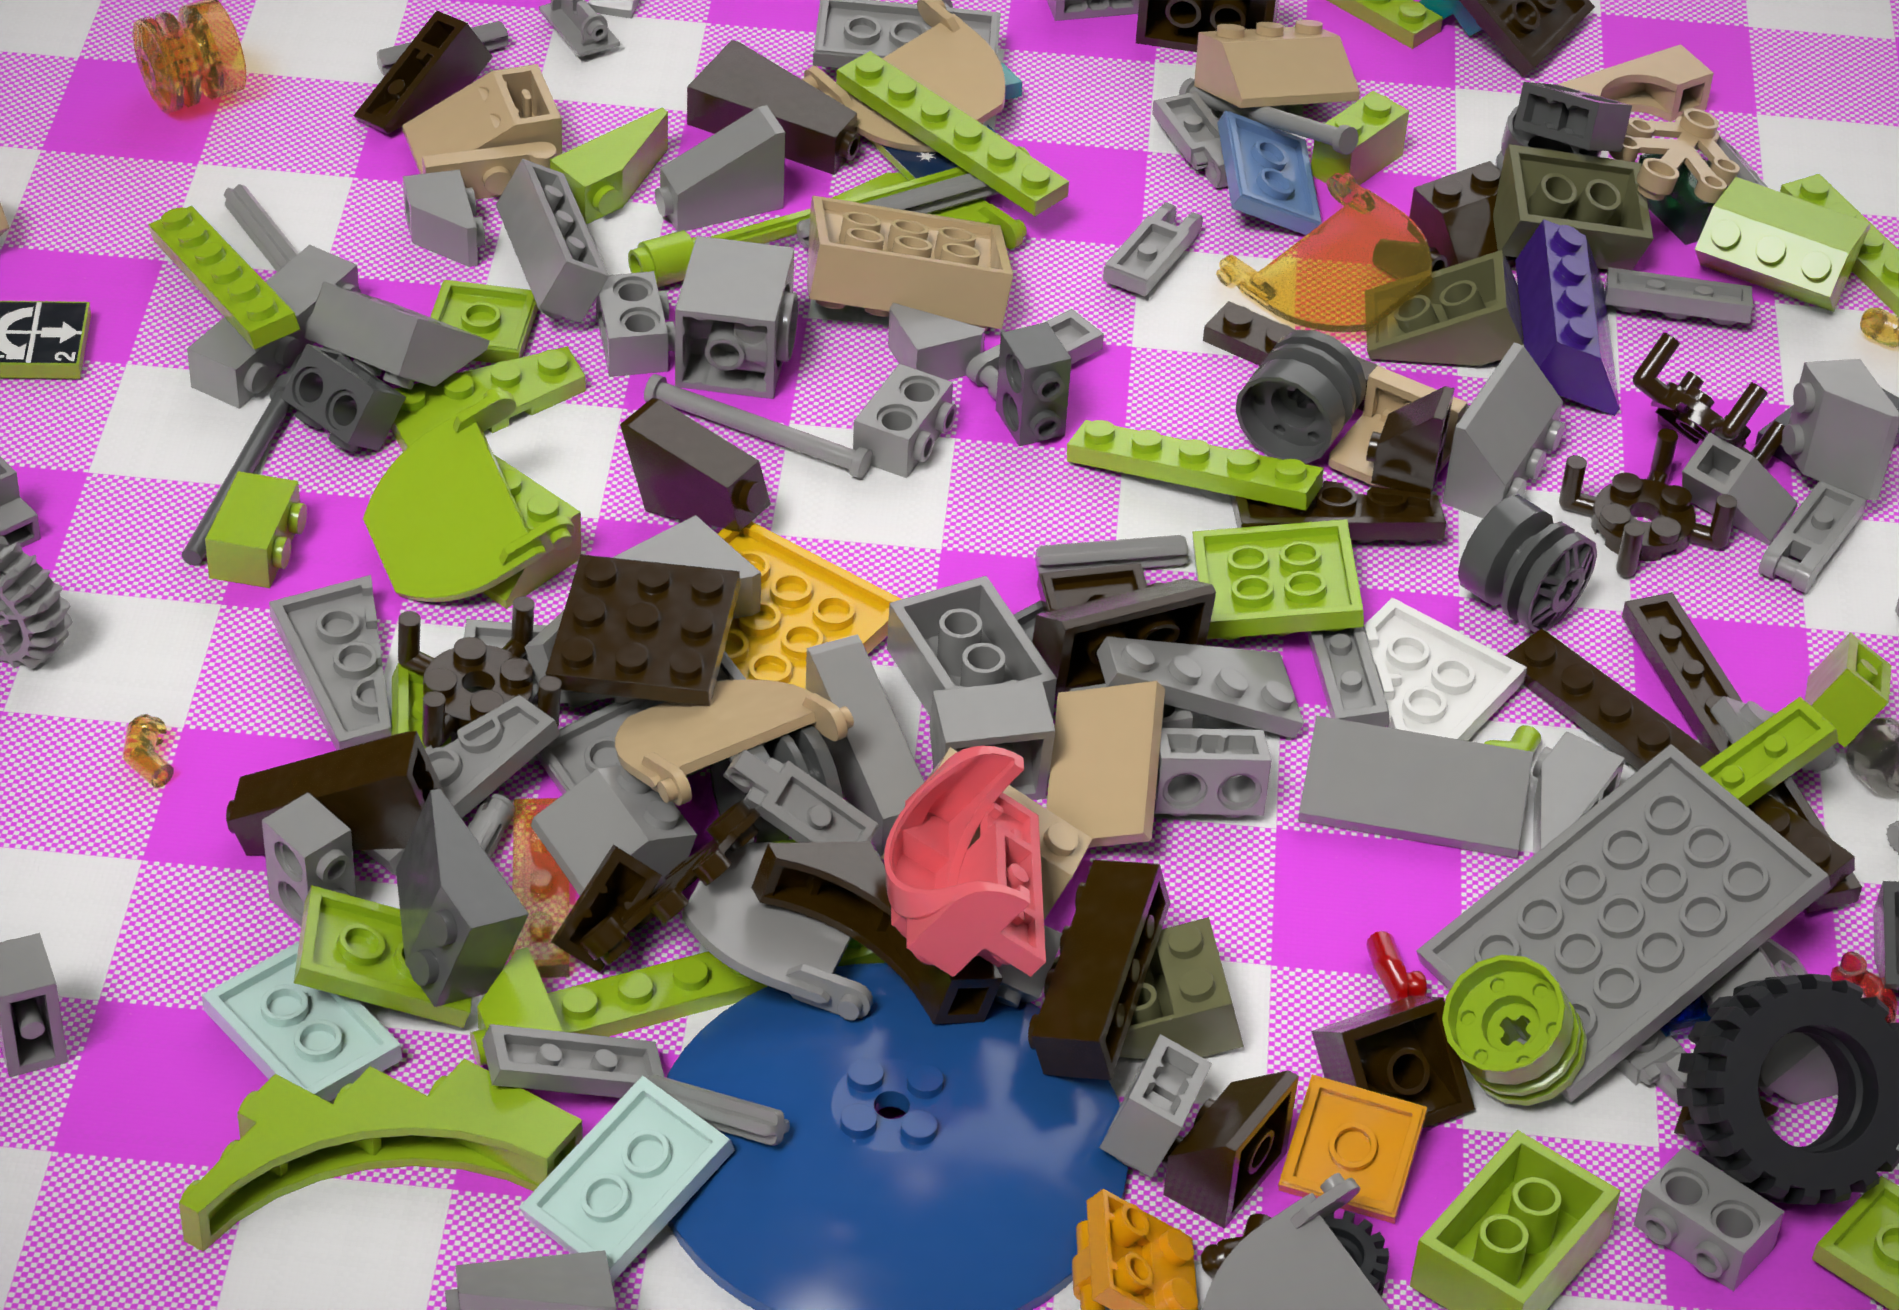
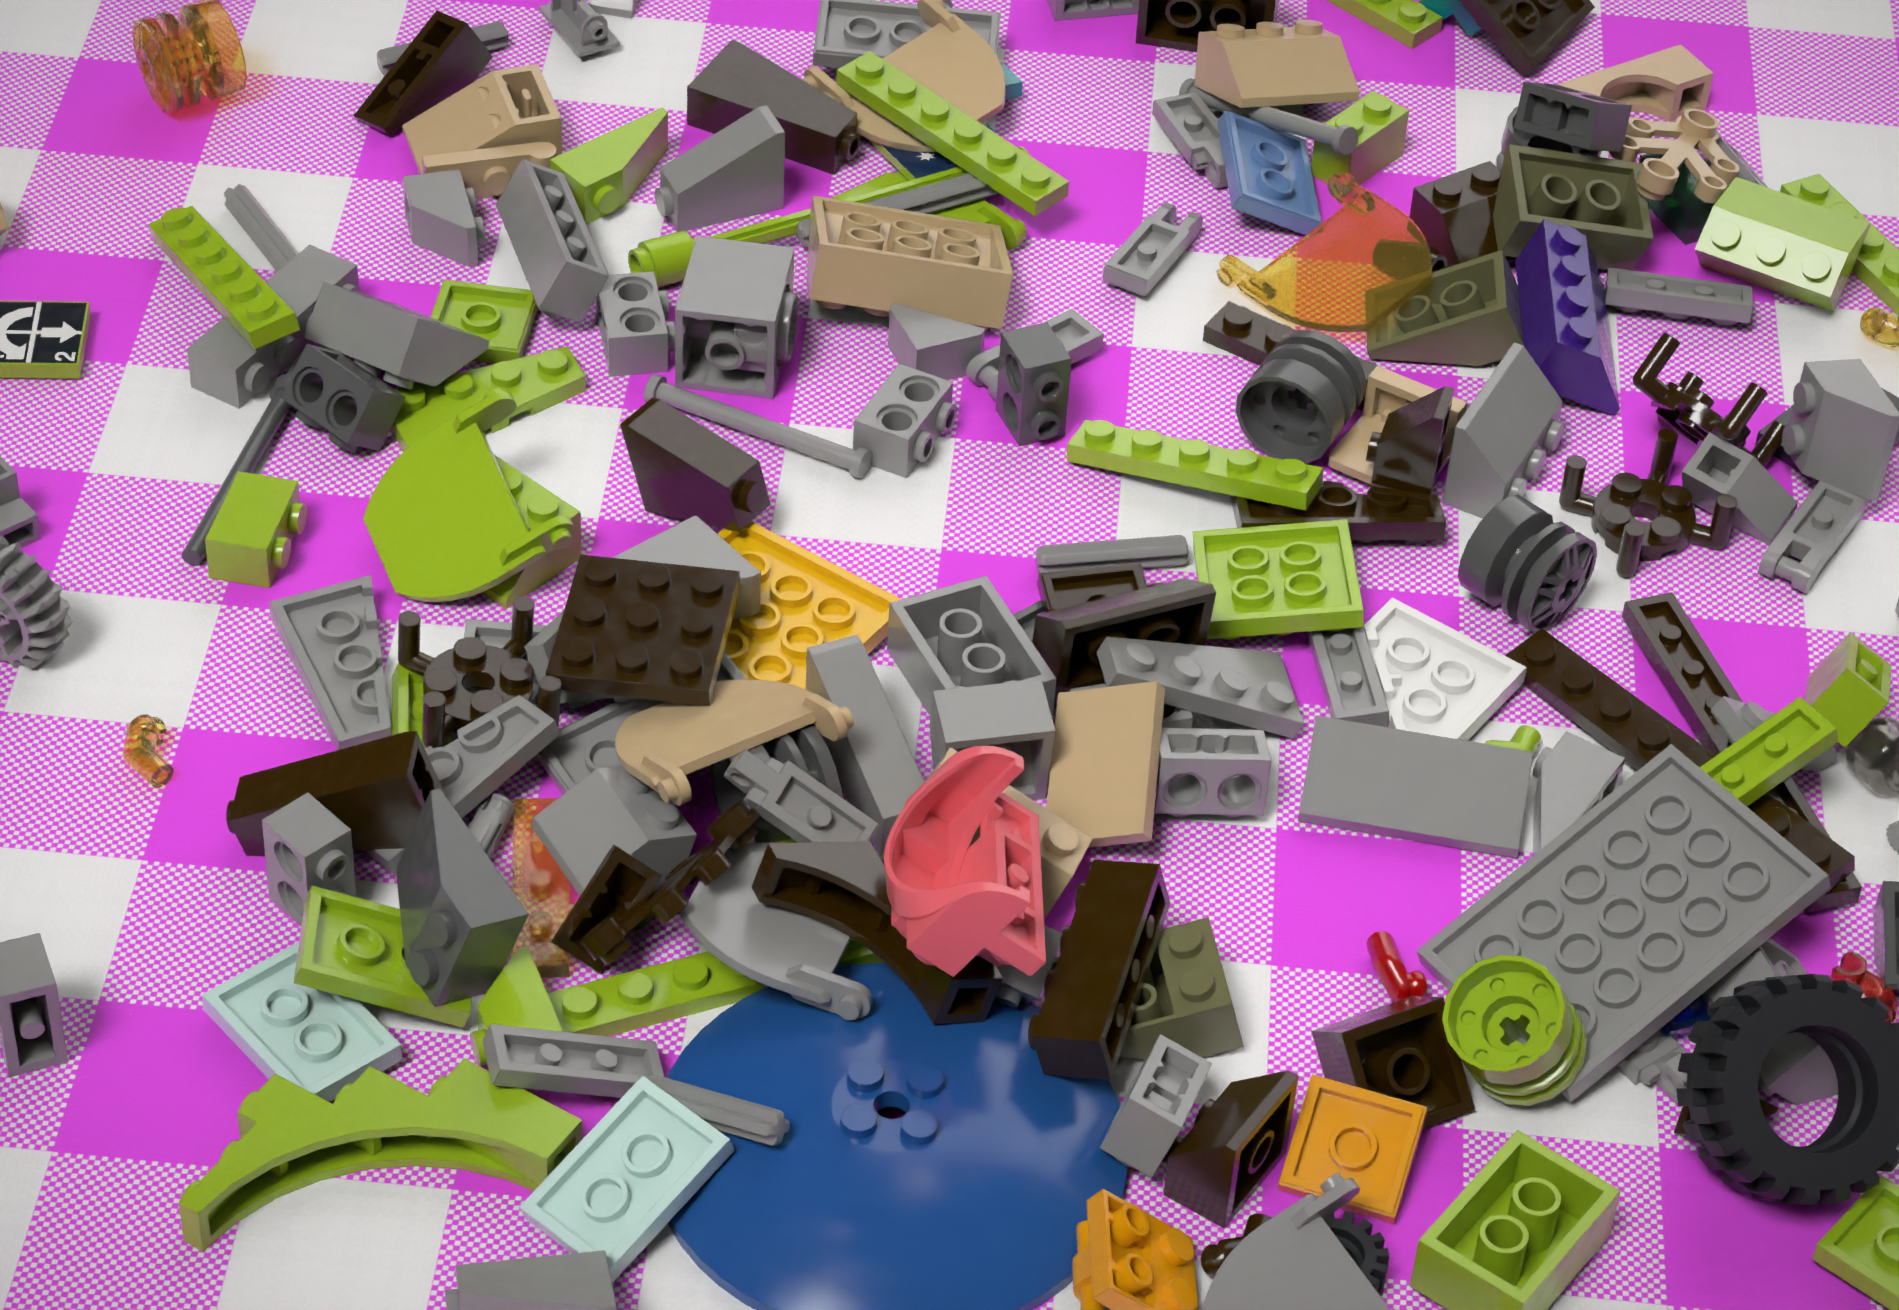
light grey brick [1634,1146,1785,1292] -> none

